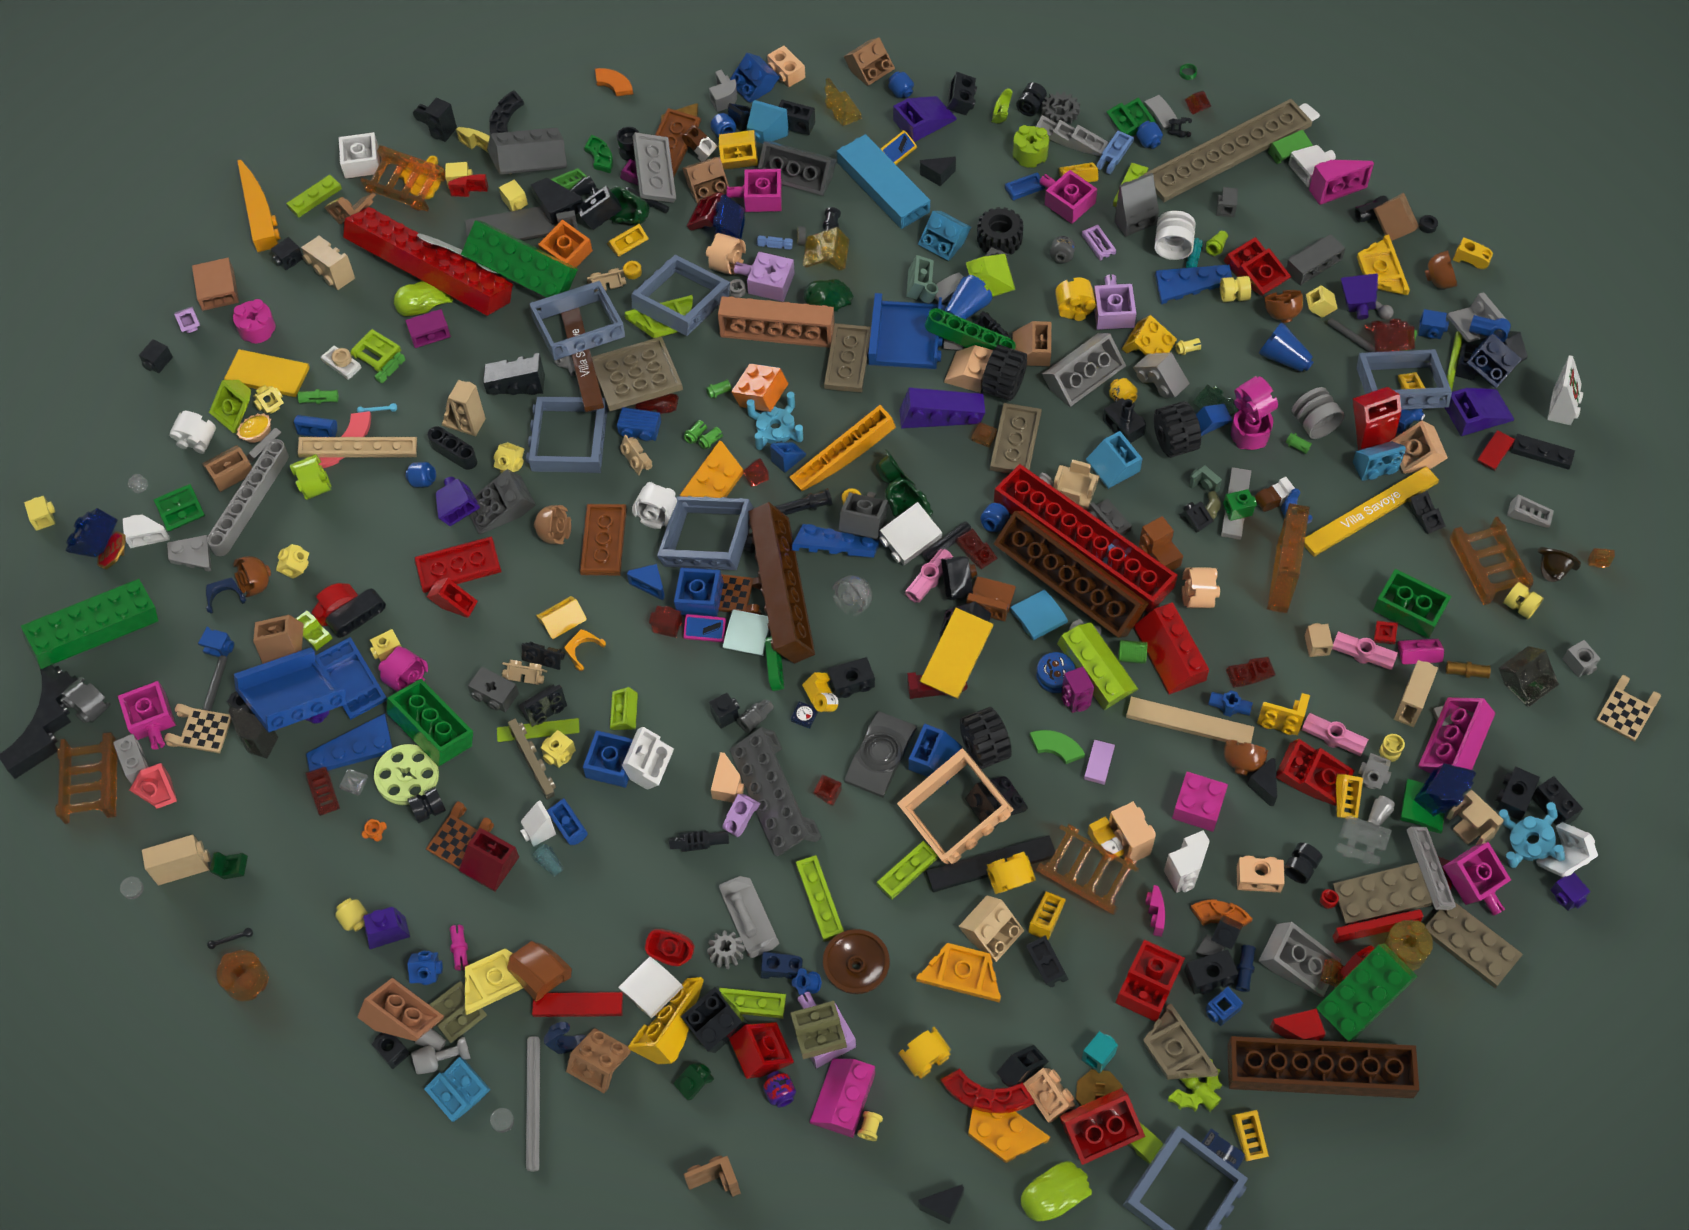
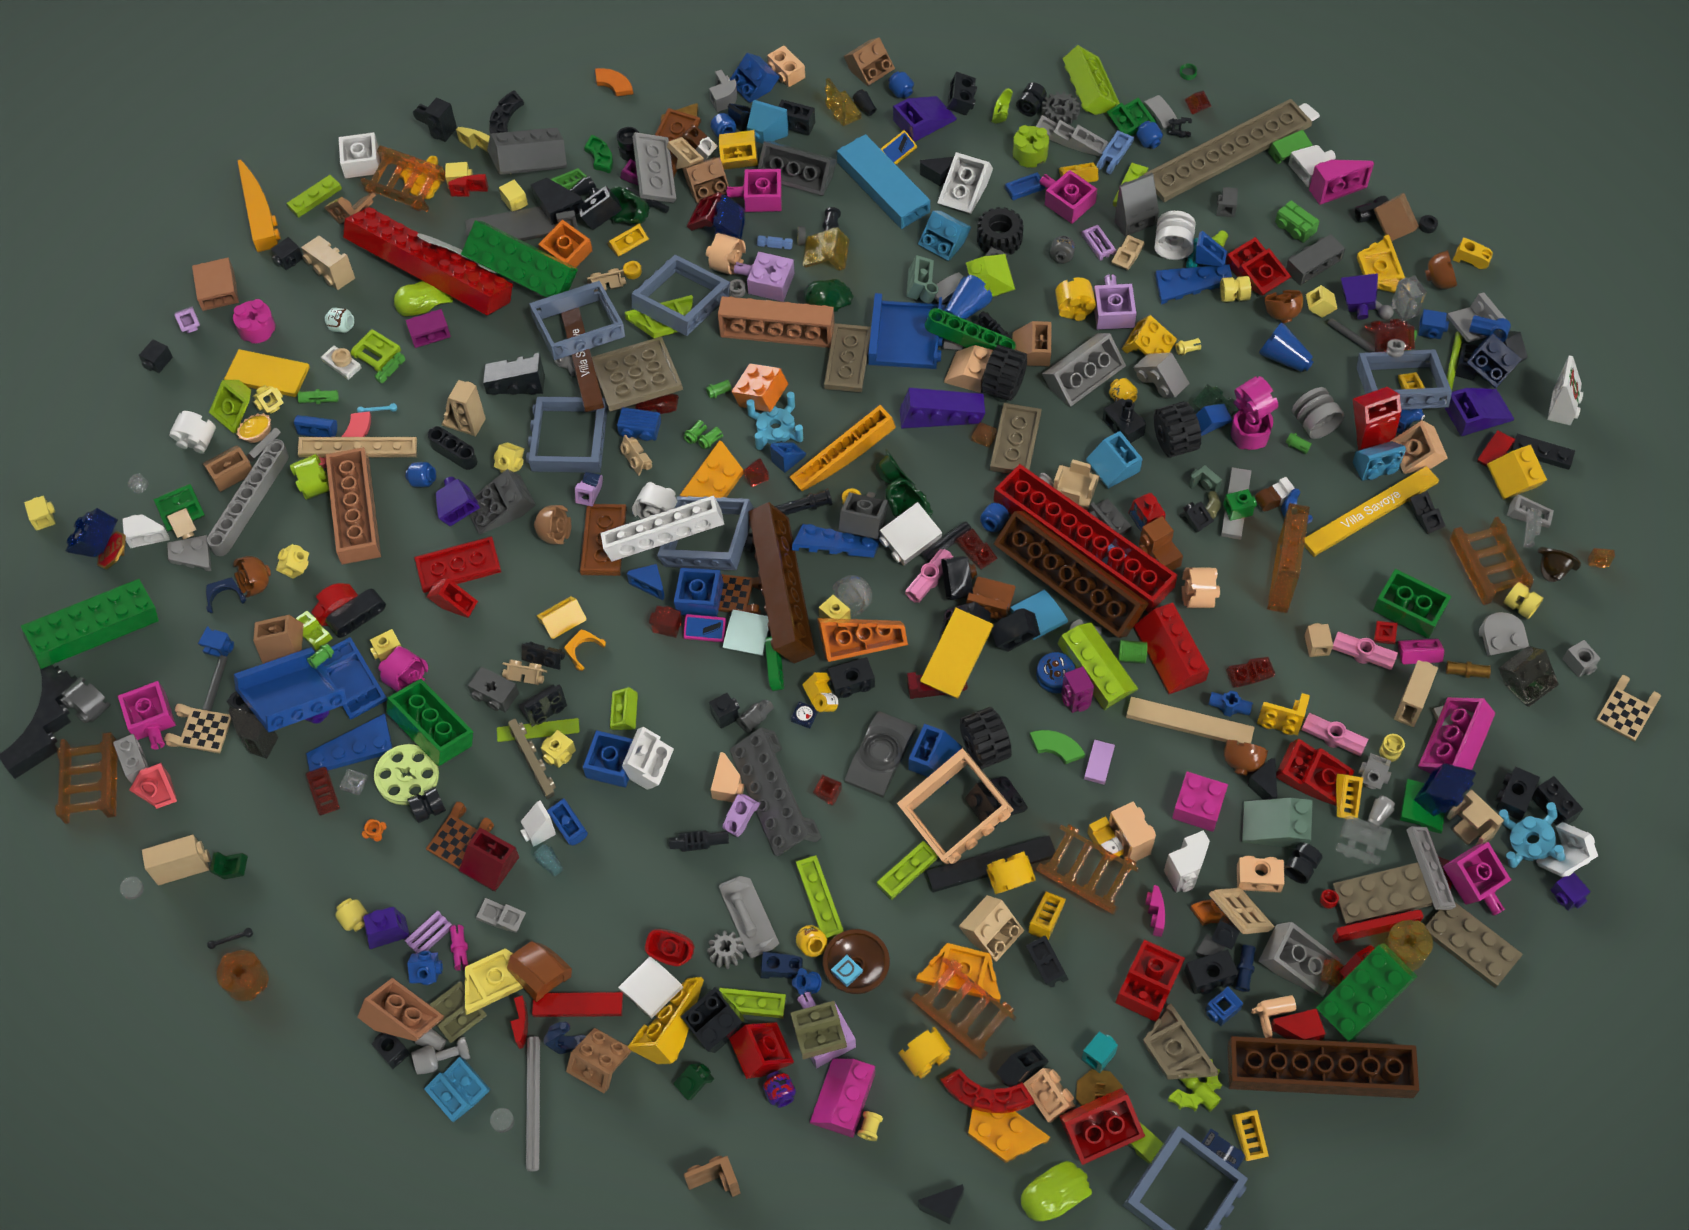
none -> tan brick [167,508,197,540]
none -> bright green pin [307,644,334,669]
none -> light aqua head [325,308,354,333]
none -> nougat brick [325,447,381,564]
none -> lavender tile [405,911,453,953]
none -> light grey slope [476,898,526,933]
none -> red slope [510,995,528,1049]
none -> lavender leg [575,472,603,506]
none -> white brick [601,495,724,562]
none -> tan slope [667,137,704,169]
none -> yellow head [796,925,827,957]
none -> orange wedge [817,618,908,662]
none -> light yellow brick [819,595,851,619]
none -> medium azure tile [831,955,863,987]
none -> black cone [852,89,877,116]
none -> clear orange fence [911,958,1017,1060]
none -> white slope [937,152,993,214]
none -> black brick [992,608,1041,652]
none -> lime slope [1063,45,1120,115]
none -> tan slope [1111,235,1144,270]
none -> red torso [1128,493,1166,531]
none -> blue slope [1195,231,1227,267]
none -> tan piece [1209,888,1275,934]
none -> sand green slope [1242,798,1312,849]
none -> light nougat piece [1251,995,1296,1038]
none -> bright green brick [1275,200,1320,243]
none -> light grey bush [1386,339,1405,357]
none -> clear brick [1391,276,1427,321]
none -> light grey slope [1479,612,1529,656]
none -> yellow slope [1487,444,1547,500]
none -> clear tile [1524,508,1541,548]

